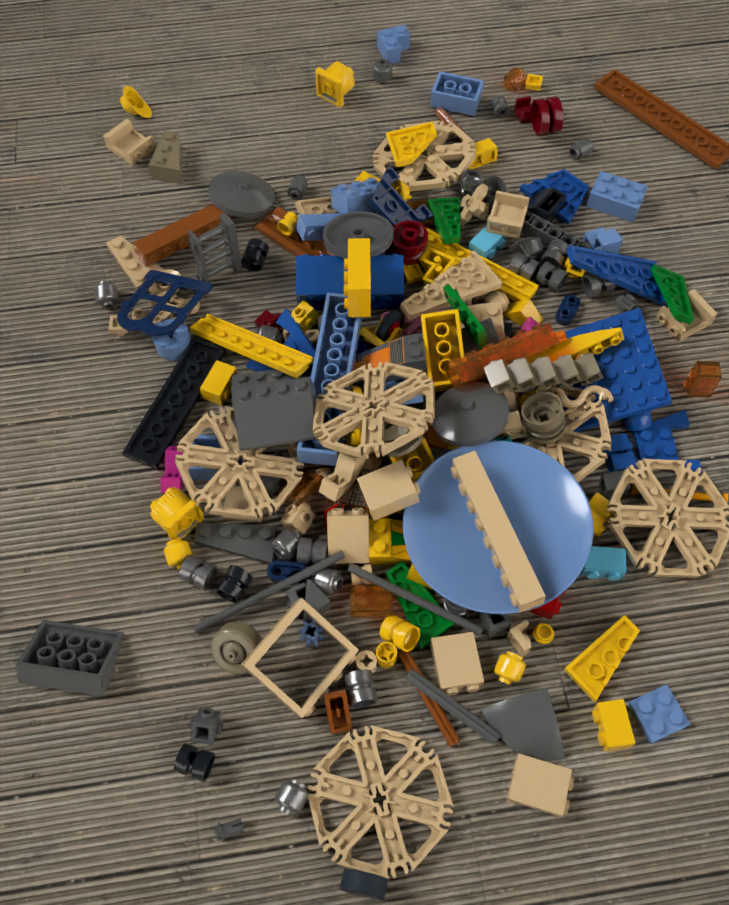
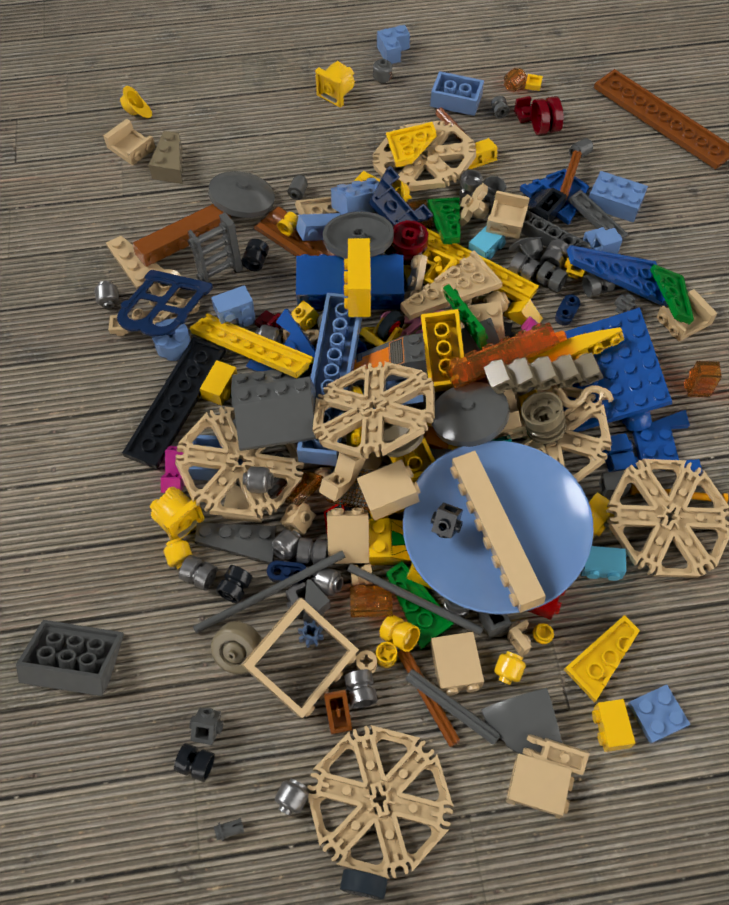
none -> medium blue brick [211,285,256,328]
none -> flat silver head [243,466,274,493]
none -> tan hinge [404,255,428,301]
none -> black brick [431,502,463,539]
none -> tan hinge [522,734,590,775]
none -> dark orange axle [560,150,582,200]
none -> dark grey tile [568,190,628,240]

